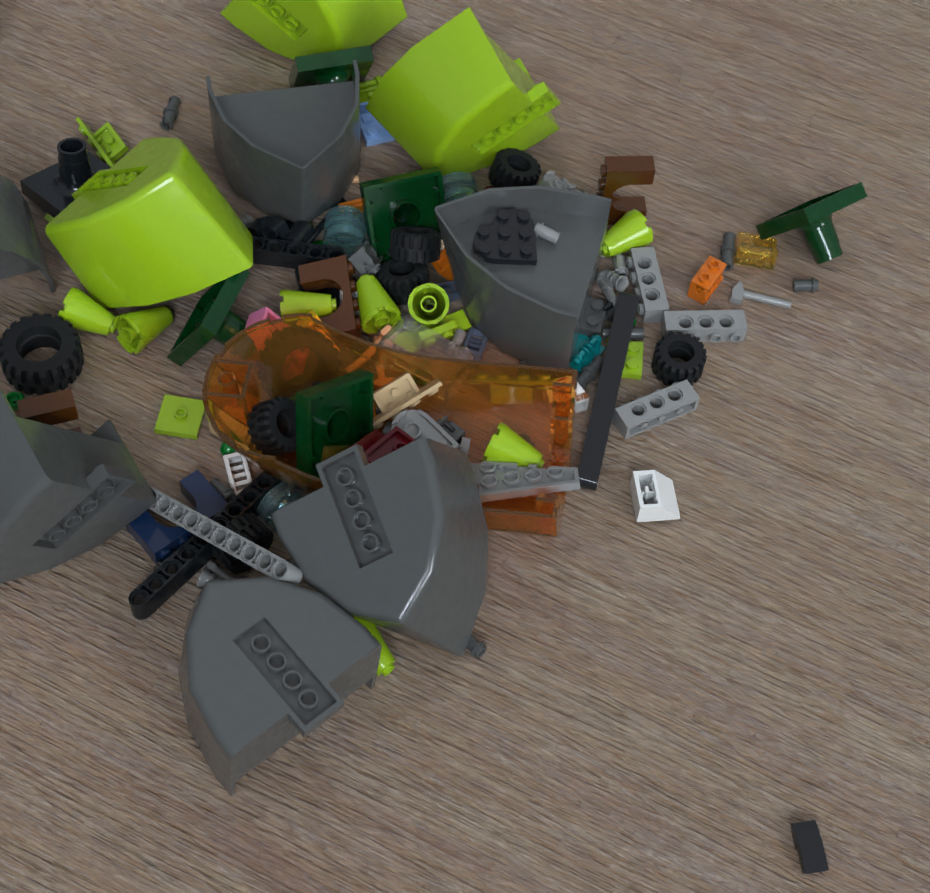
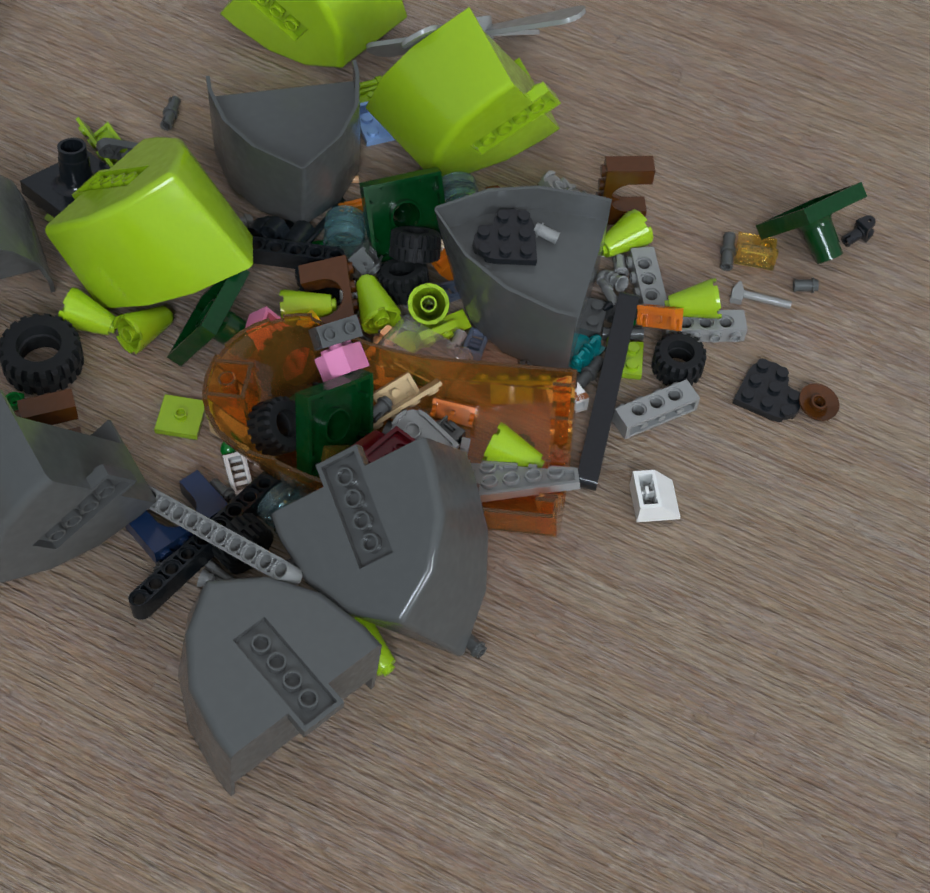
dark green piece [288,45,374,88] -> none
black tyre [488,148,541,188] -> none
orange hinge [687,256,727,305] -> none
black slope [791,820,829,874] -> none
none -> dark grey beam [96,138,138,160]
none -> dark grey hinge [308,314,363,351]
none -> bright pink brick [314,340,370,382]
none -> light grey piece [366,6,586,57]
none -> dark grey pin [373,396,393,423]
none -> orange hinge [430,397,478,427]
none -> orange hinge [637,304,684,331]
none -> lime cone [664,278,722,319]
none -> black plate [732,359,800,422]
none -> reddish brown dish [799,383,840,421]
none -> black piece [841,215,876,247]

